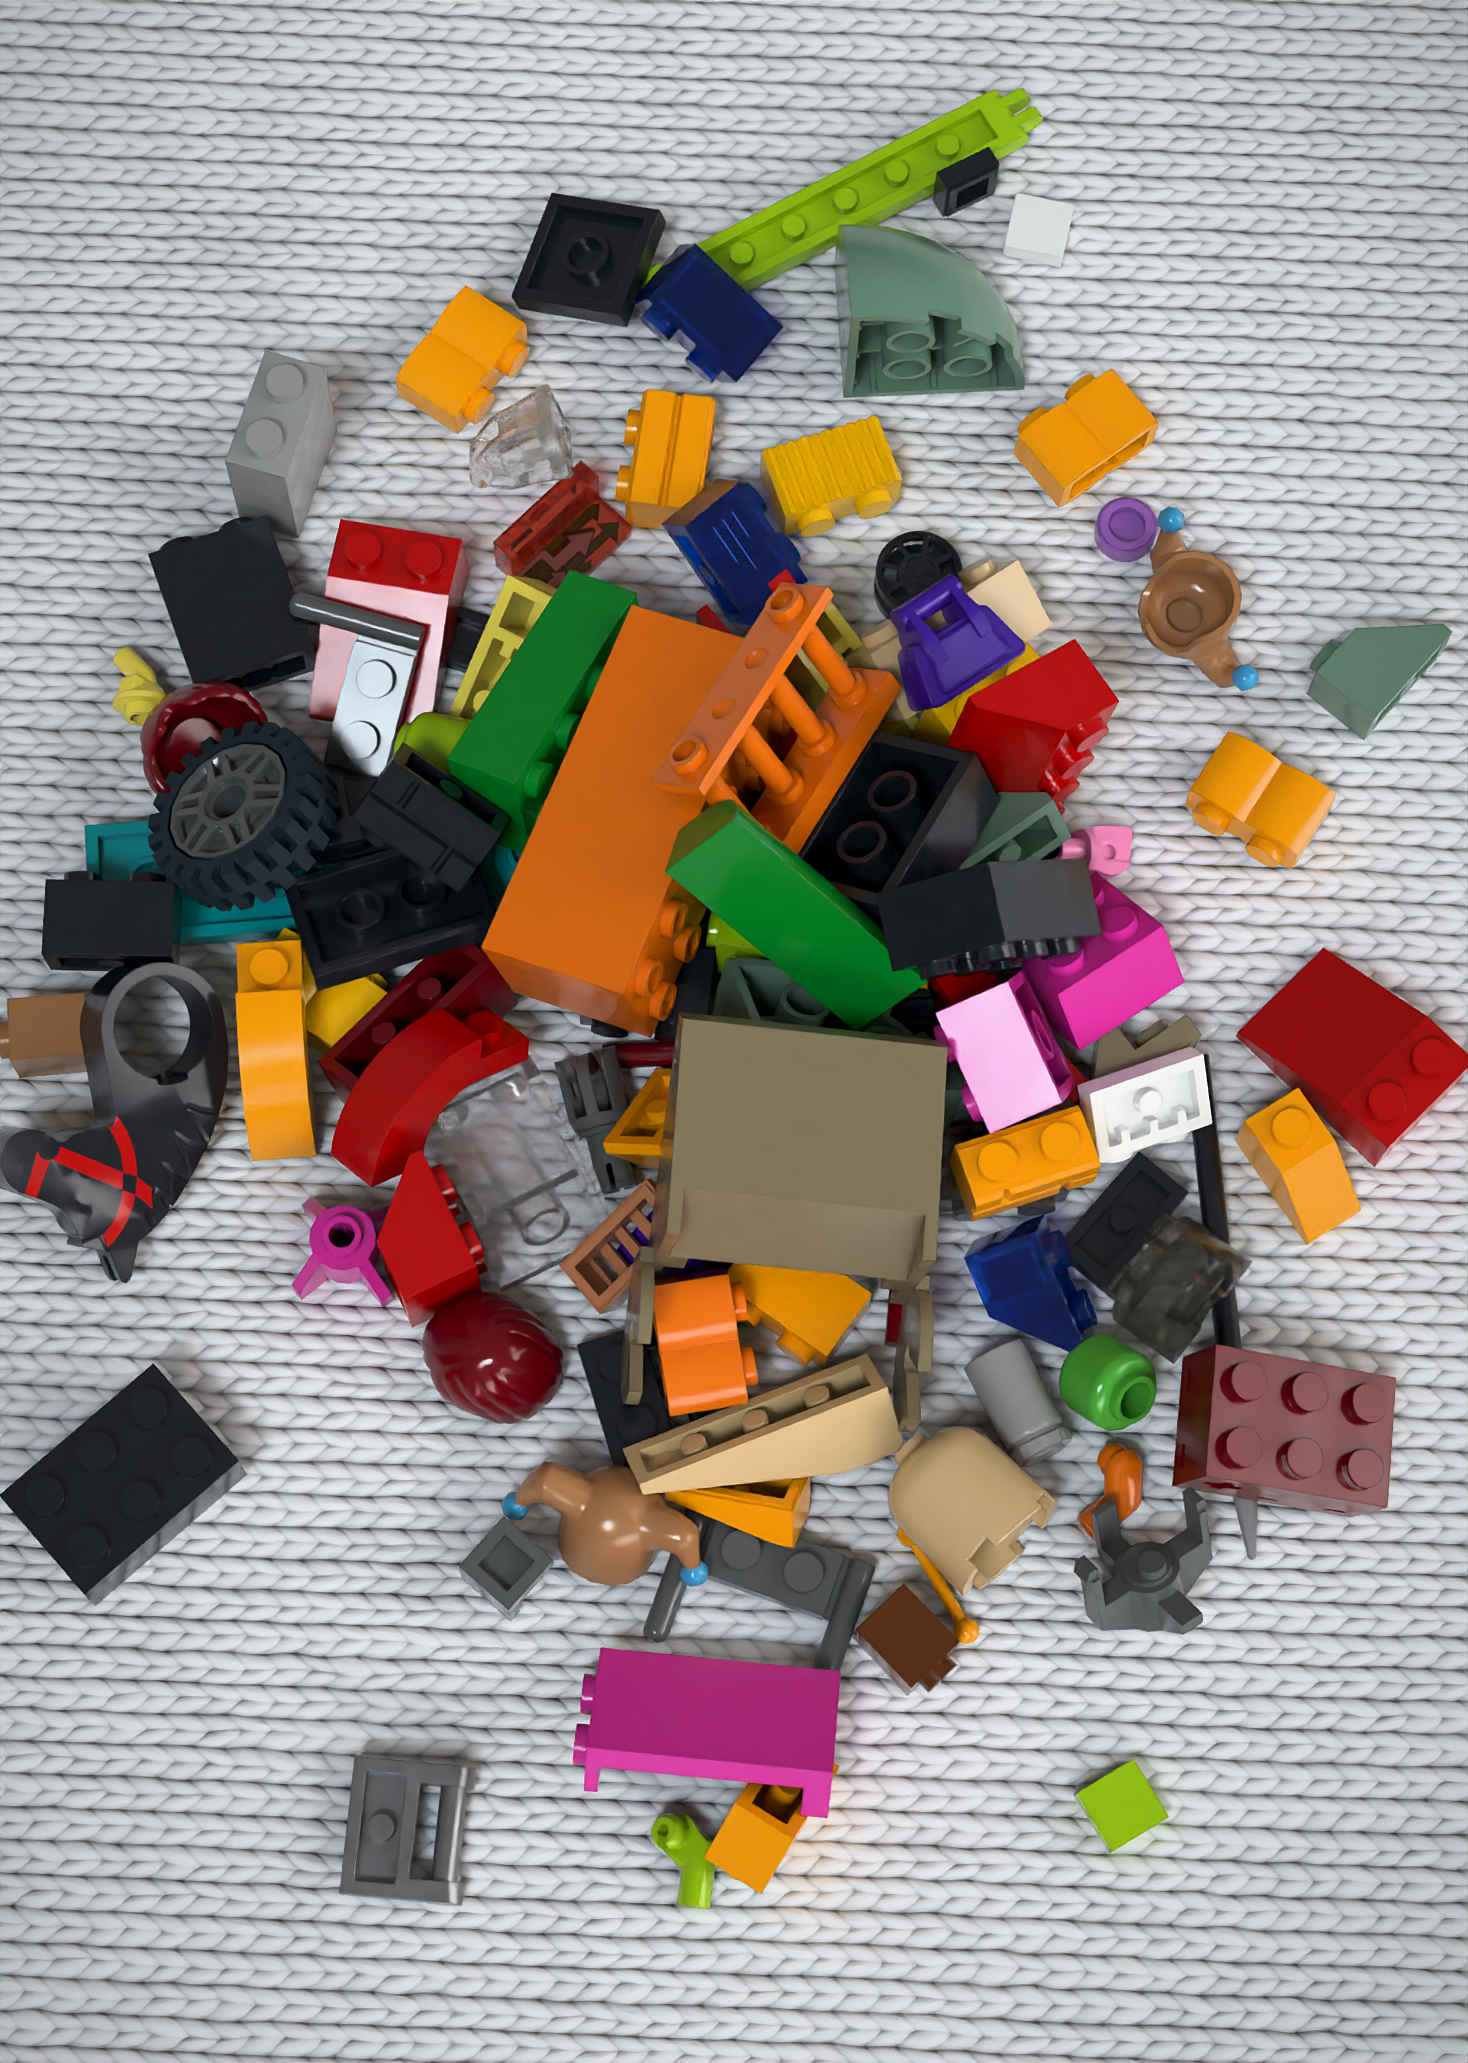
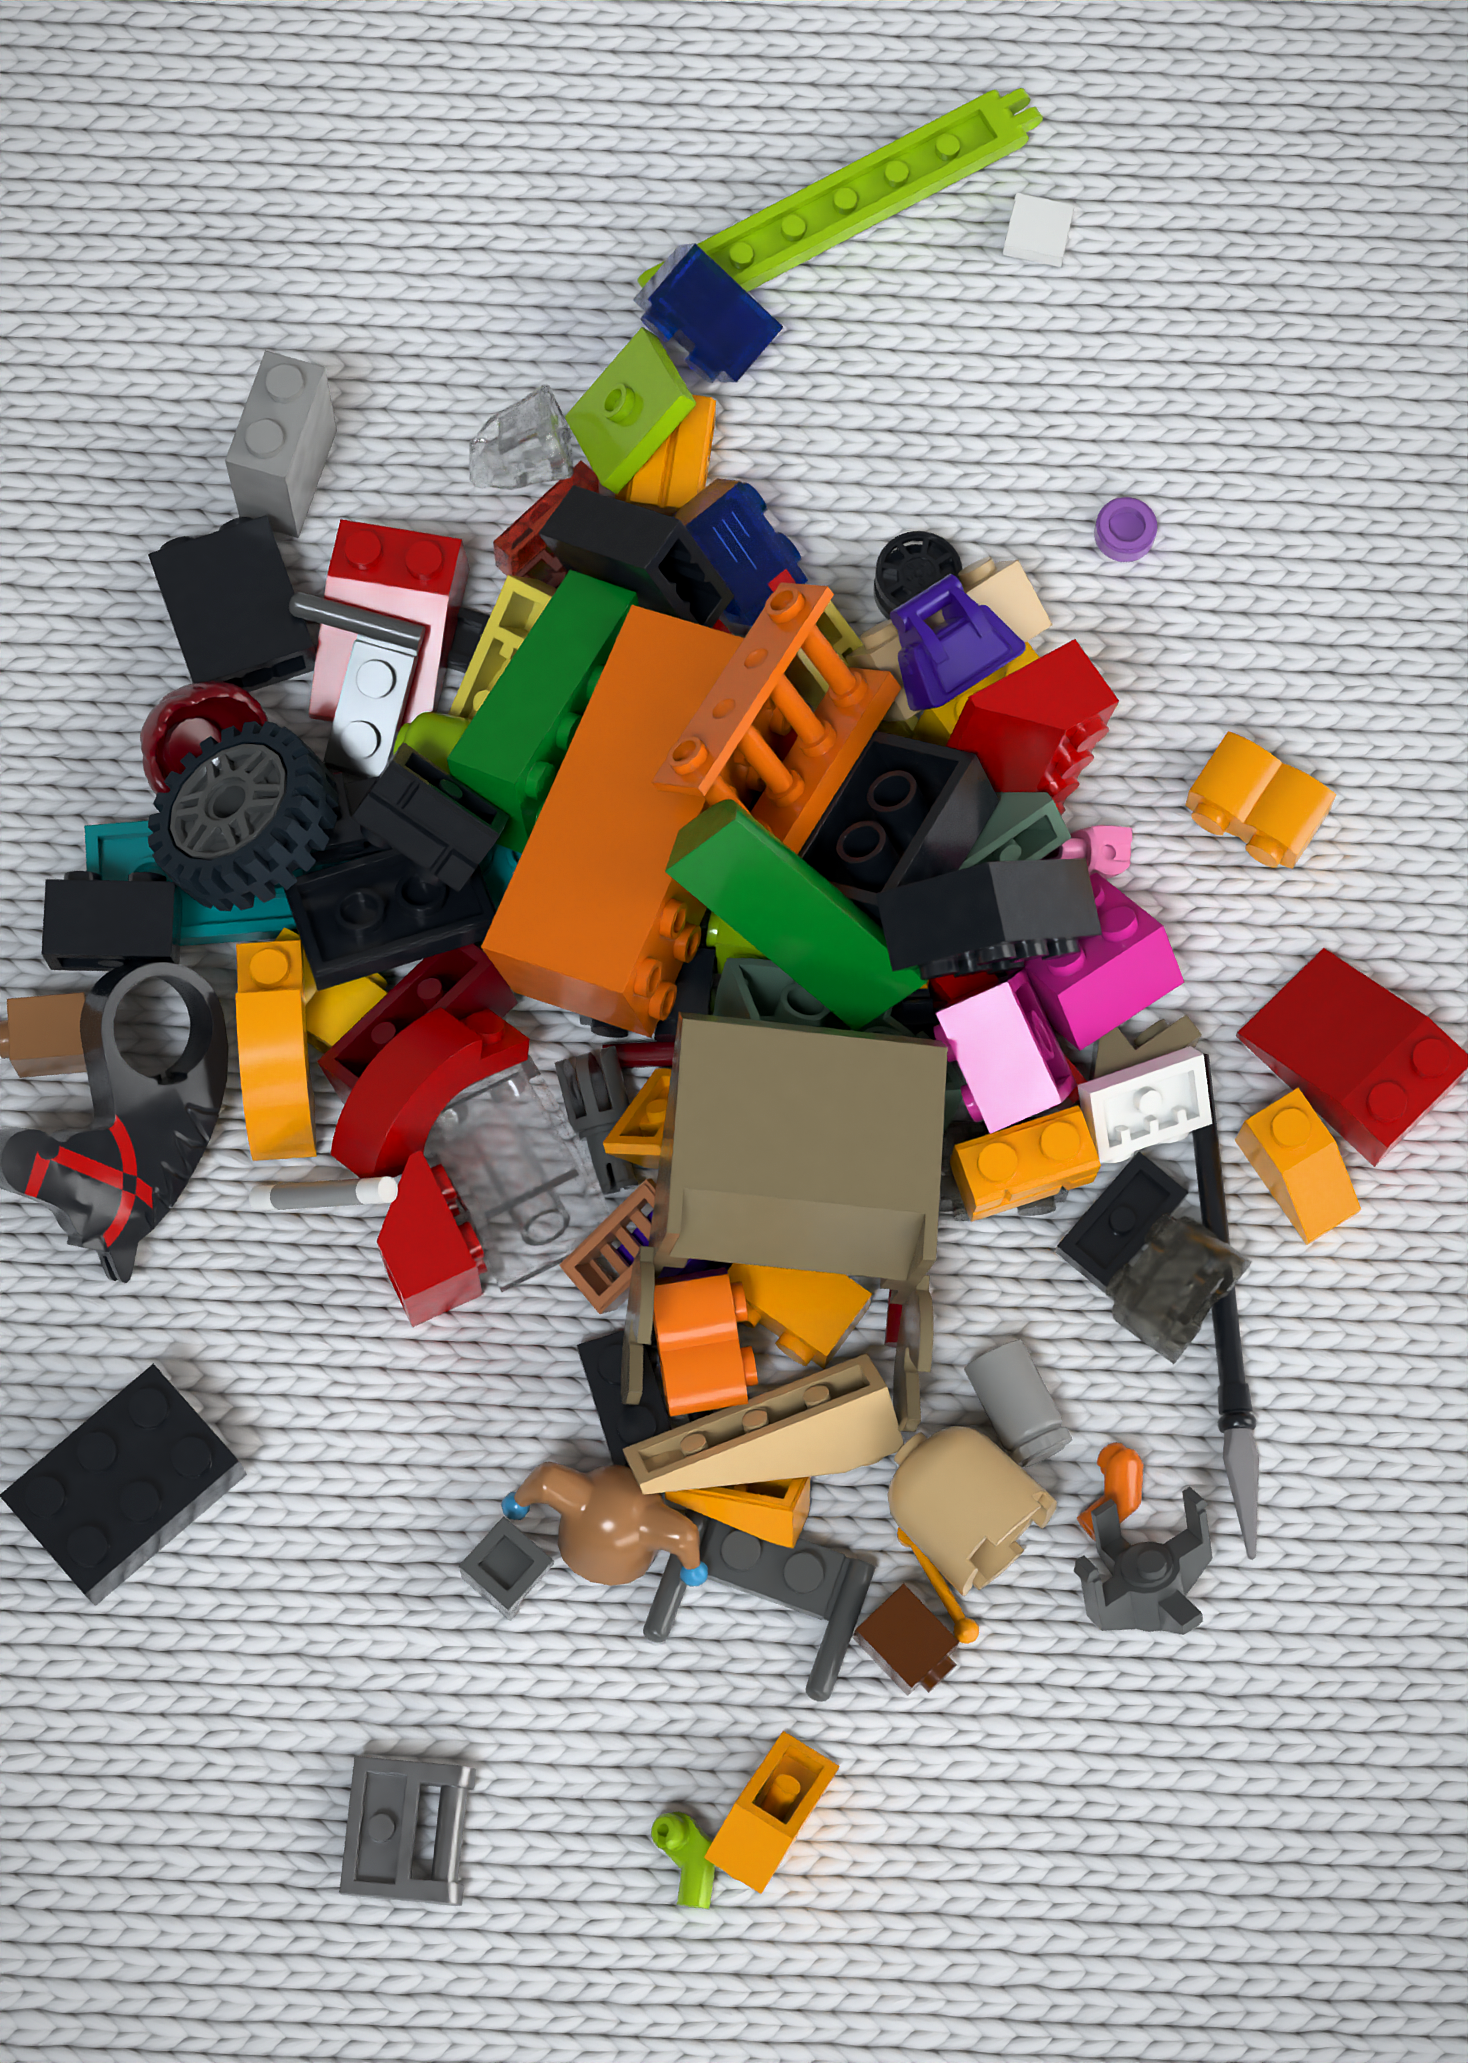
light yellow plate [112,646,170,726] -> none
dark pink brick [292,1197,394,1308] -> none
light orange brick [395,285,530,434] -> none
dark red piece [422,1291,564,1424] -> none
black plate [511,193,667,327] -> none
dark pink panel [573,1647,841,1818] -> none
yellow brick [760,415,902,537] -> none
sand green brick [834,224,1024,398] -> none
black tile [933,147,999,217] -> none
clear blue slope [964,1214,1098,1352] -> none
light orange brick [1013,369,1159,508] -> none
bright green head [1059,1334,1157,1431] -> none
lime tile [1074,1758,1169,1854] -> none
medium nougat piece [1138,506,1259,691] -> none
dark red piece [1172,1344,1396,1517] -> none
sand green slope [1307,624,1452,740] -> none
none -> bar [249,1176,398,1211]
none -> black brick [538,485,734,628]
none -> lime plate [565,327,697,494]

